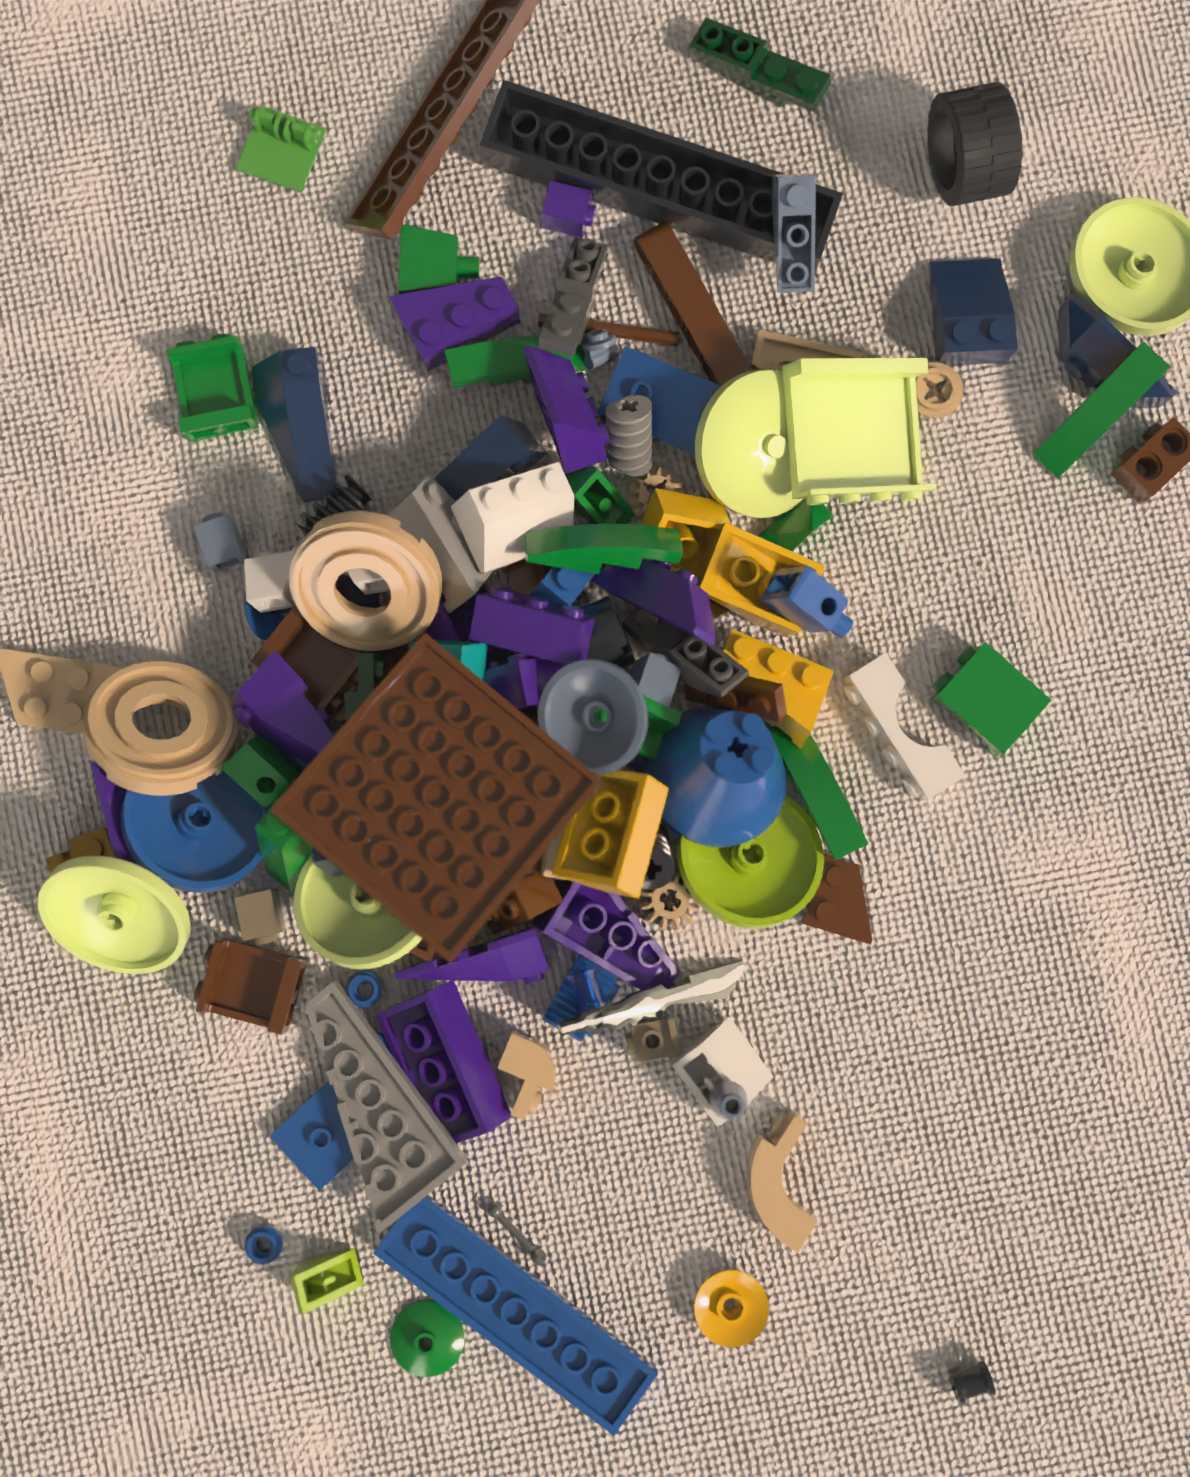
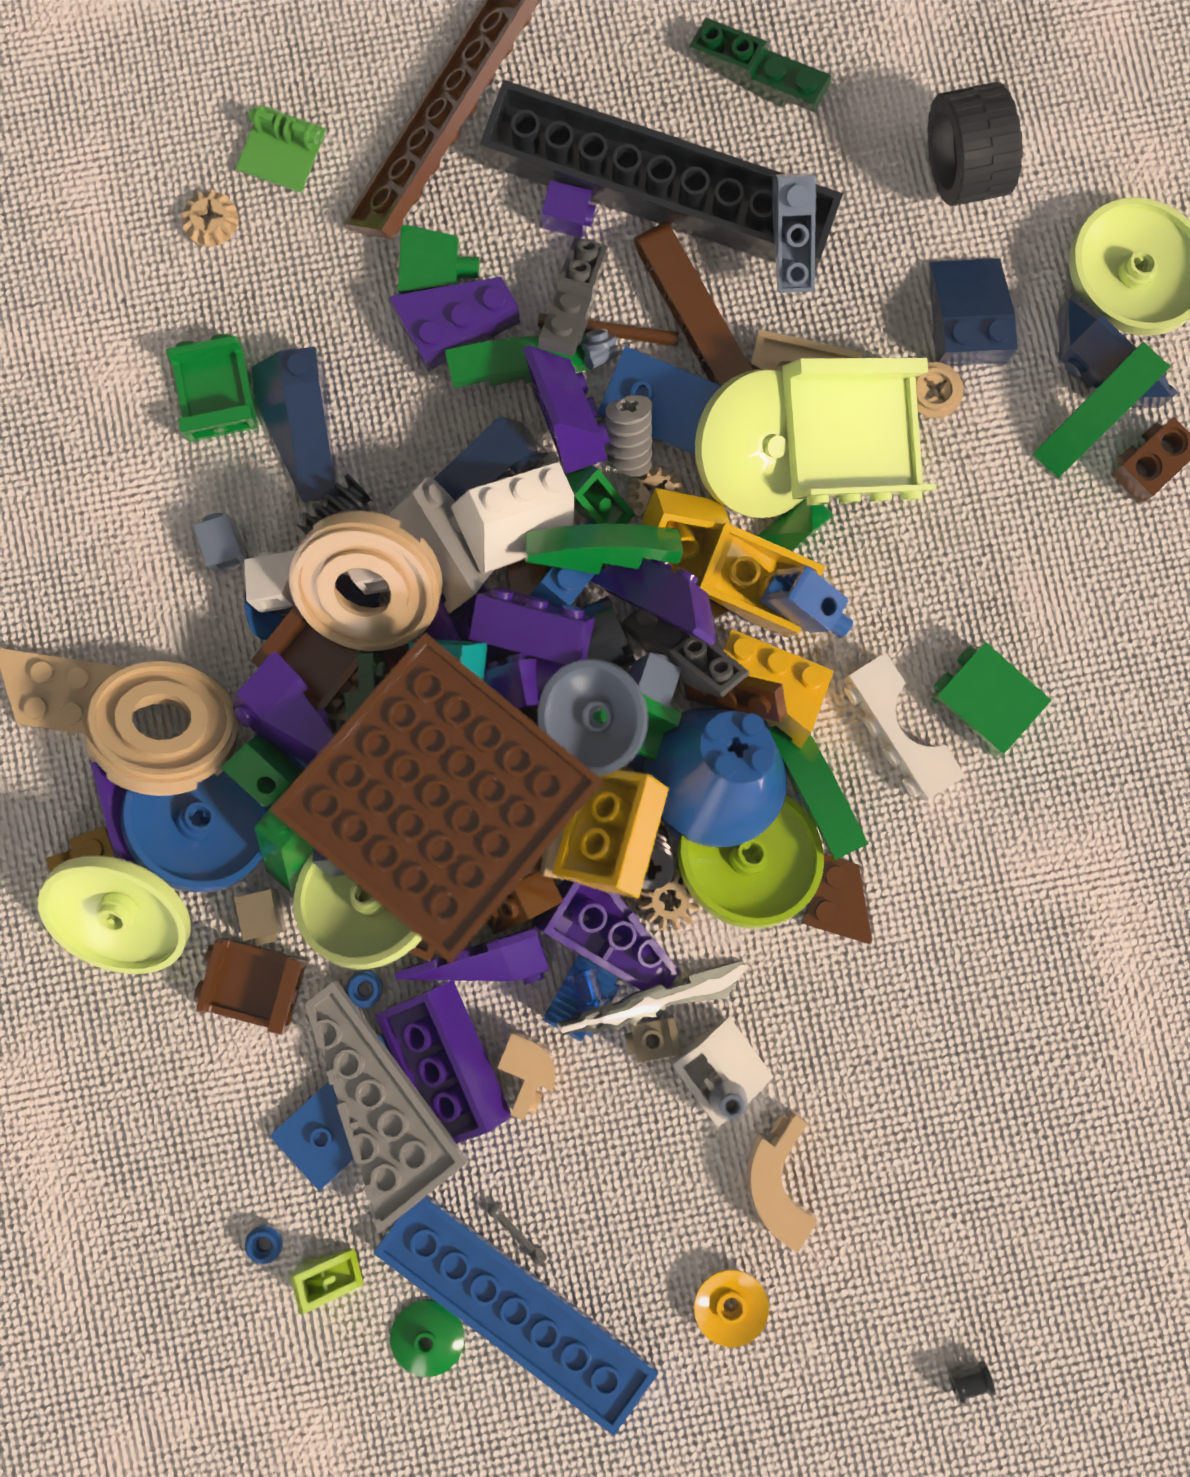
none -> tan gear [180,189,238,247]

